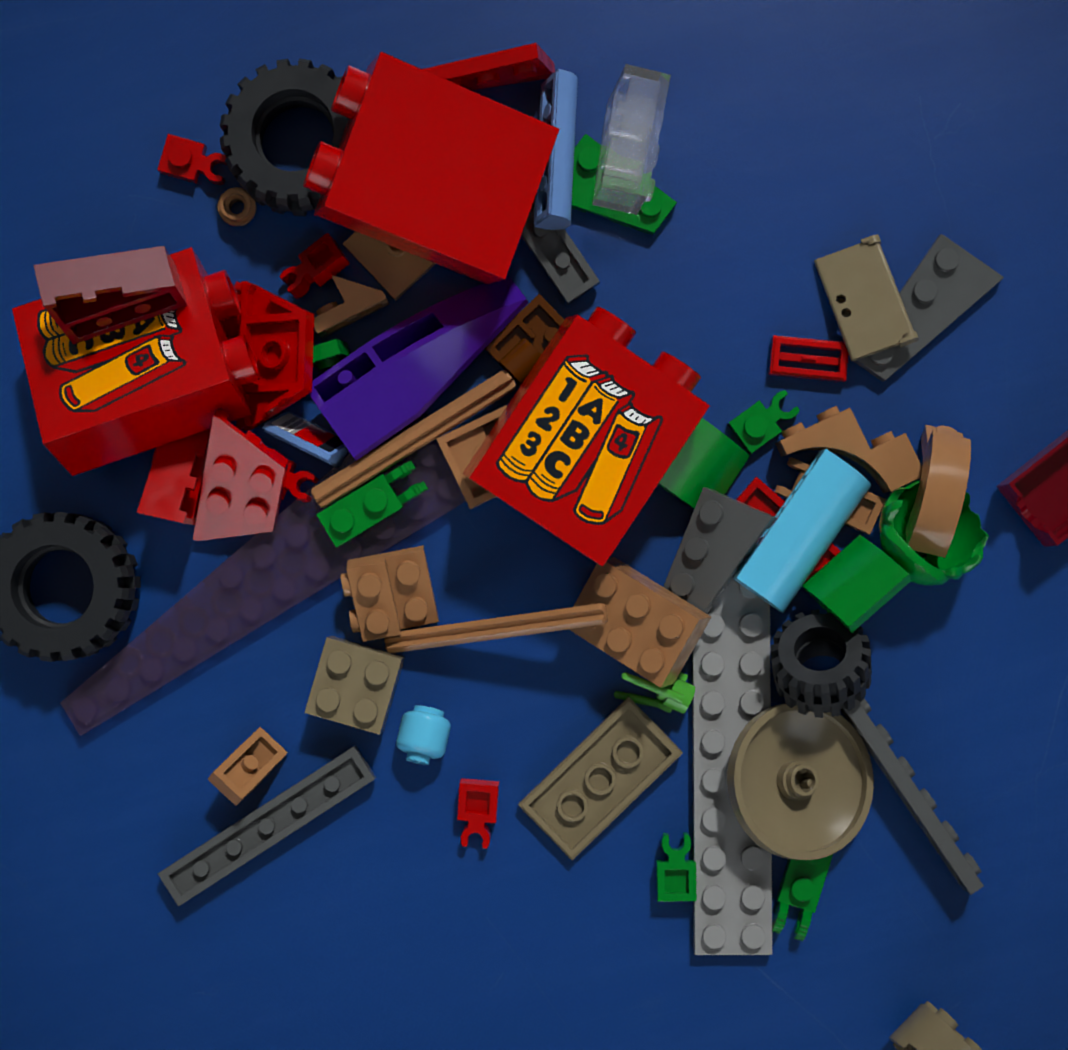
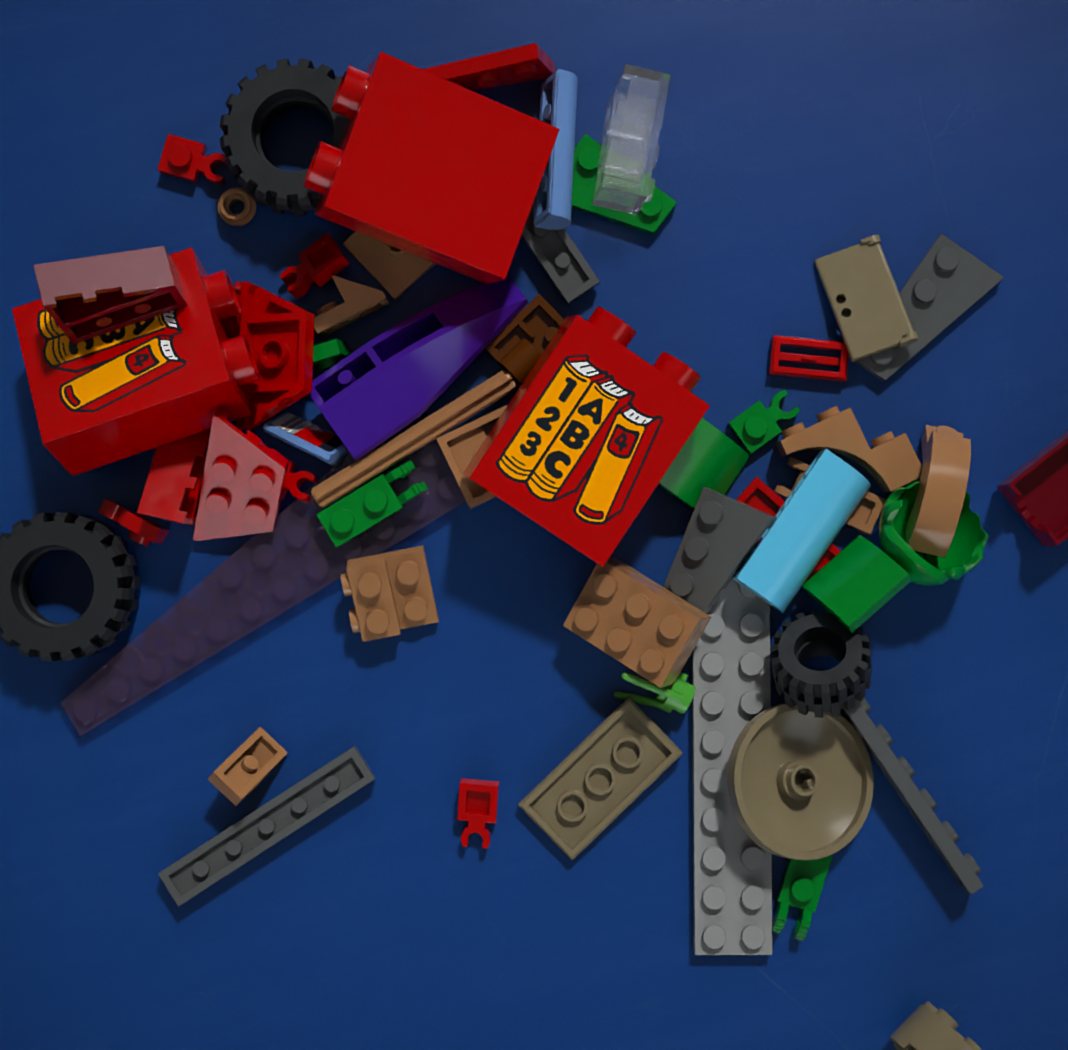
dark tan brick [304,636,405,735] -> none
medium nougat axle [384,603,608,653] -> none
medium azure head [396,705,451,765] -> none
green plate [656,833,697,902] -> none
none -> red plate [97,498,169,546]

